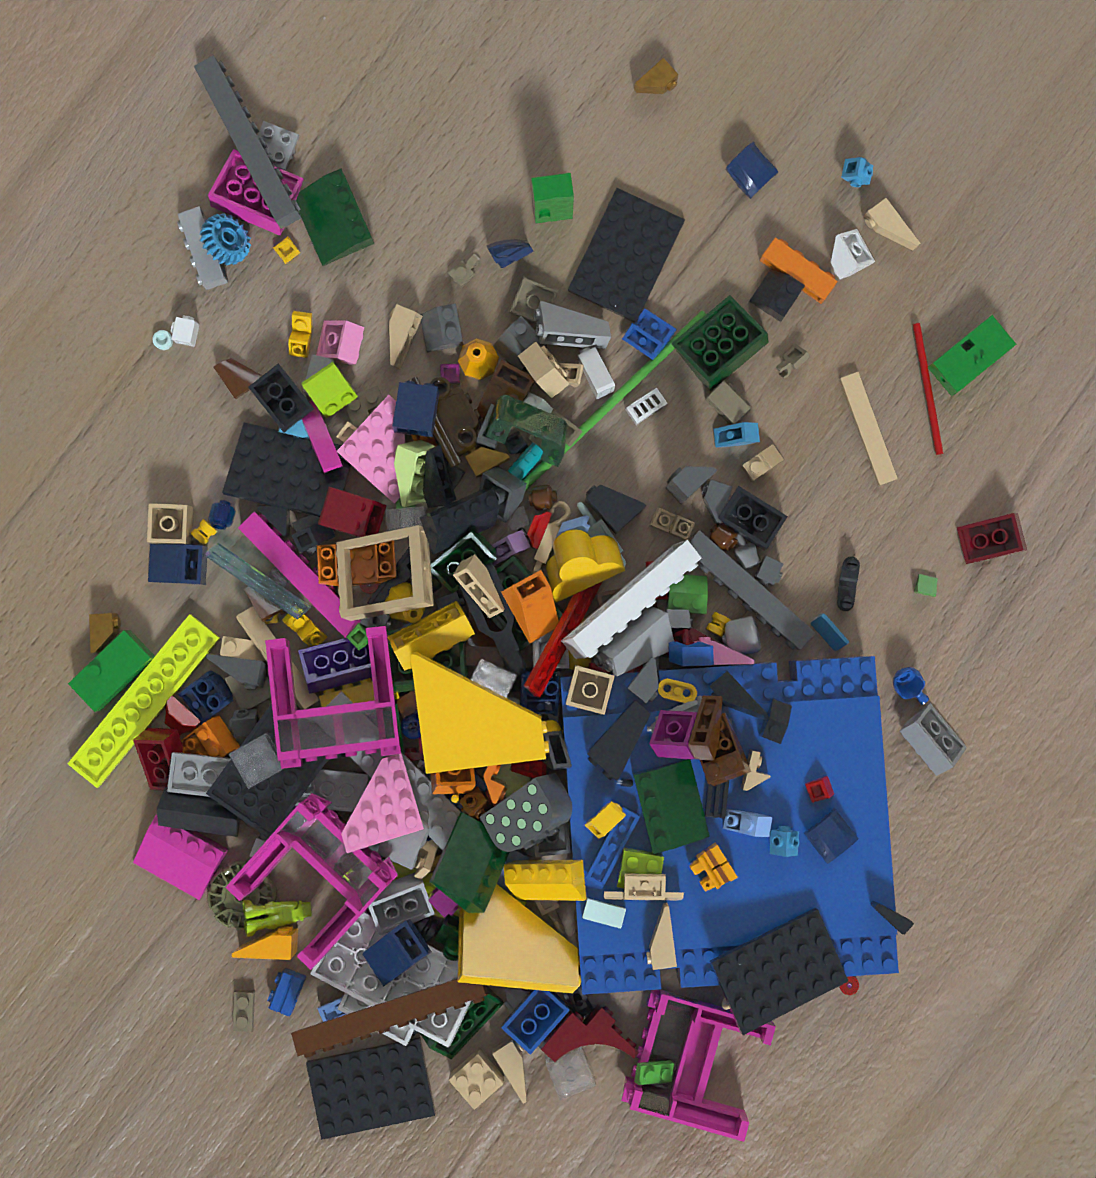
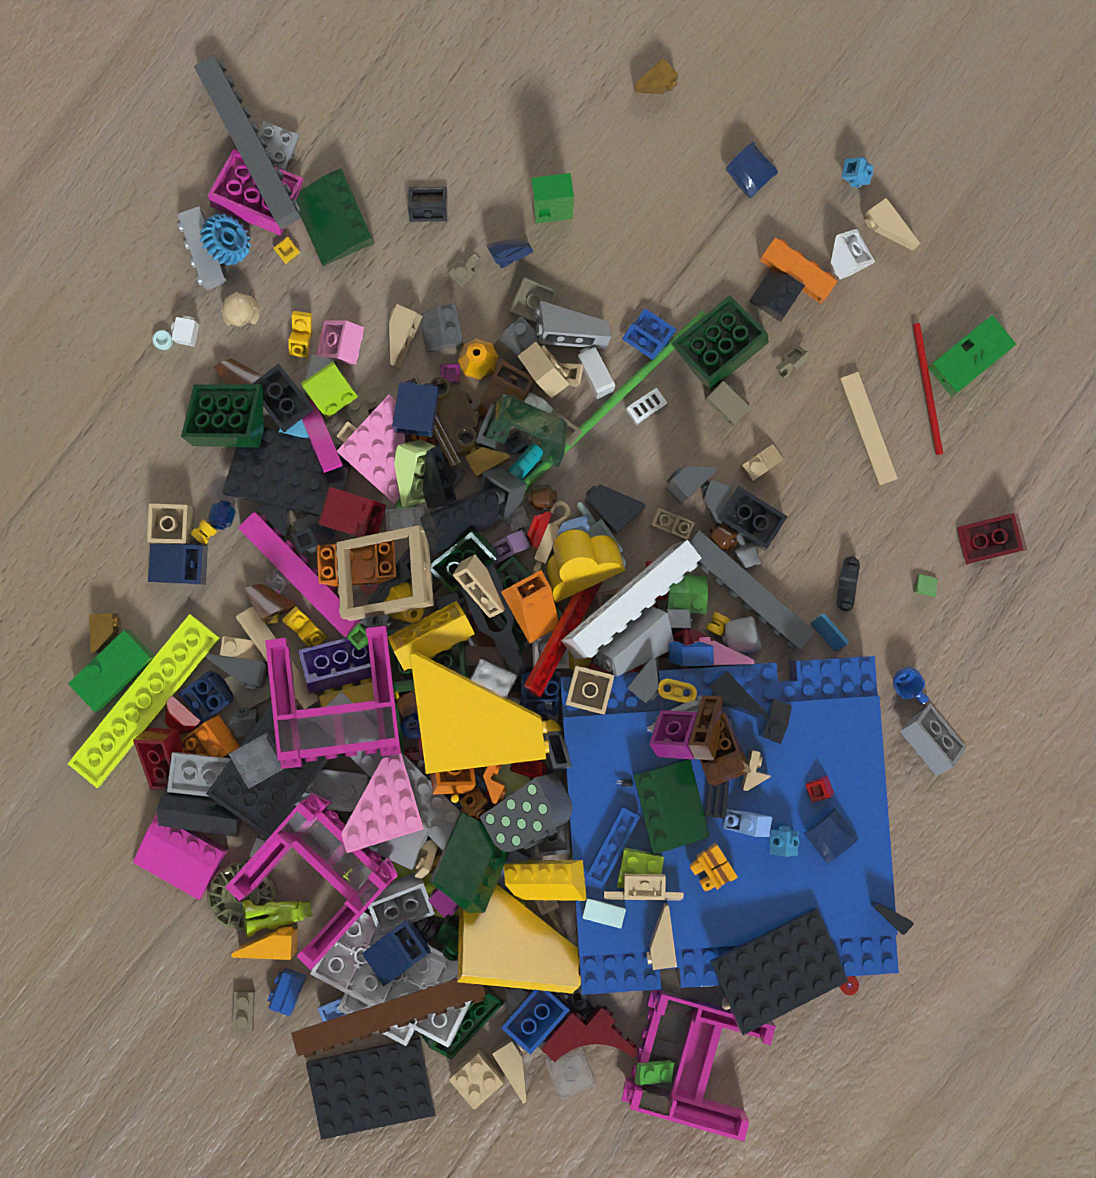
clear light blue tile [205,543,310,619] -> none
black plate [568,188,685,323] -> none
yellow slope [585,801,626,839] -> none
black slope [587,700,650,781] -> none
dark azure slope [714,422,760,448] -> none
dark grey brick [754,556,783,587] -> none
none -> dark green slope [181,384,264,447]
none -> tan helmet [221,292,260,327]
none -> black tile [408,187,448,222]

